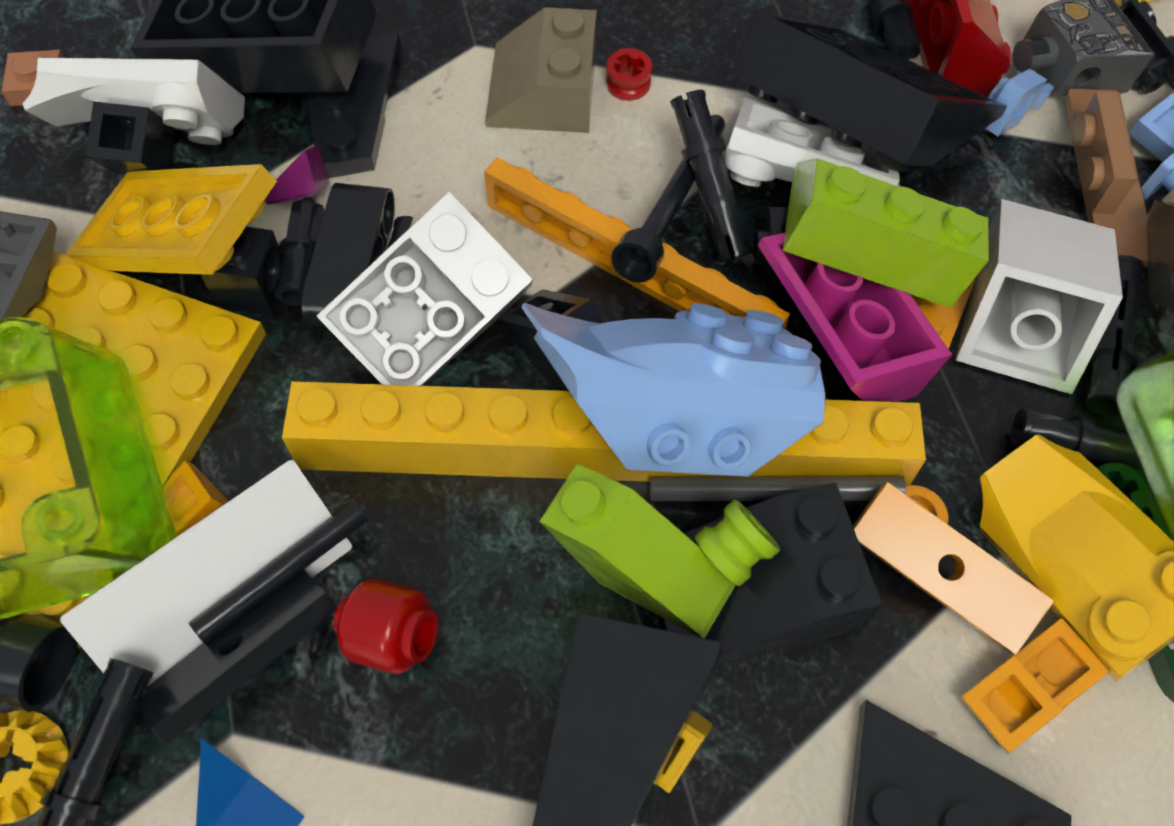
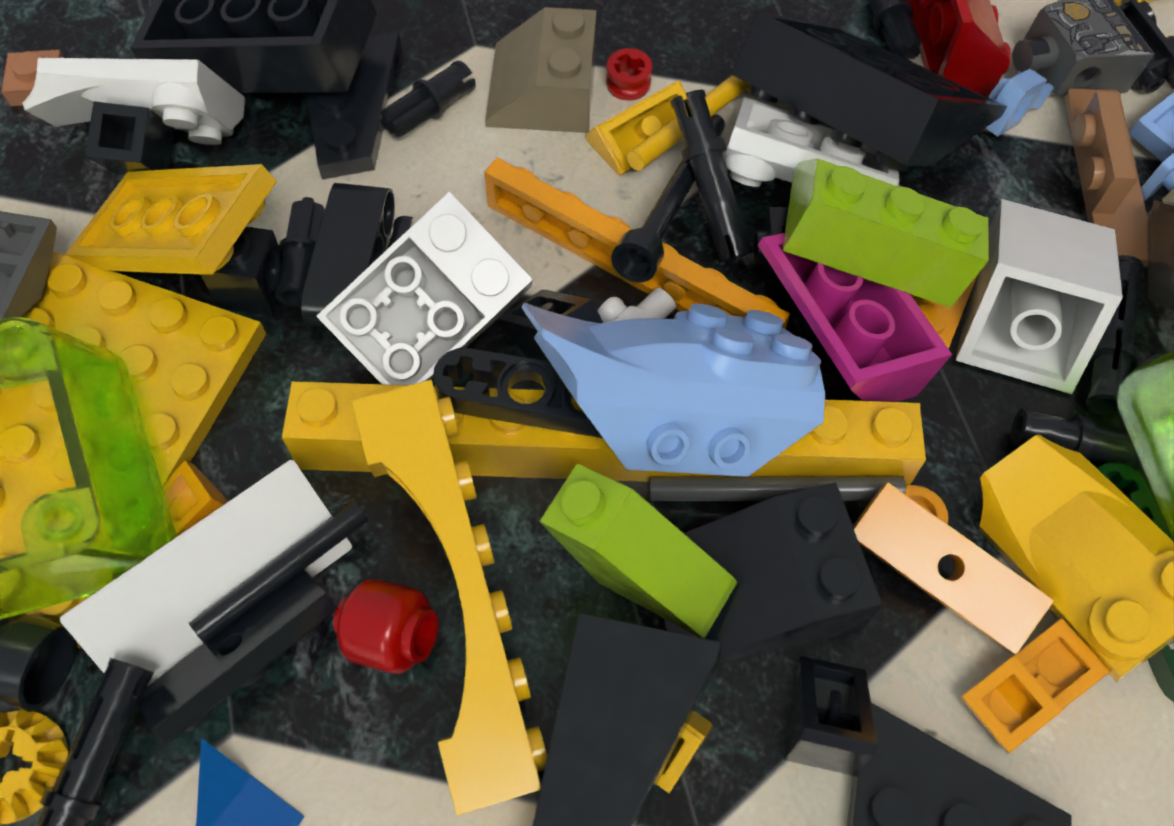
magenta slope [265,145,329,205] -> none
lime wheel [694,500,781,586] -> none
none -> yellow arch [351,380,547,816]
none -> black axle [380,60,476,138]
none -> black beam [433,348,604,439]
none -> yellow slope [585,80,687,176]
none -> white arm [597,288,676,323]
none -> yellow bar [627,75,750,171]
none -> black slope [784,656,878,775]

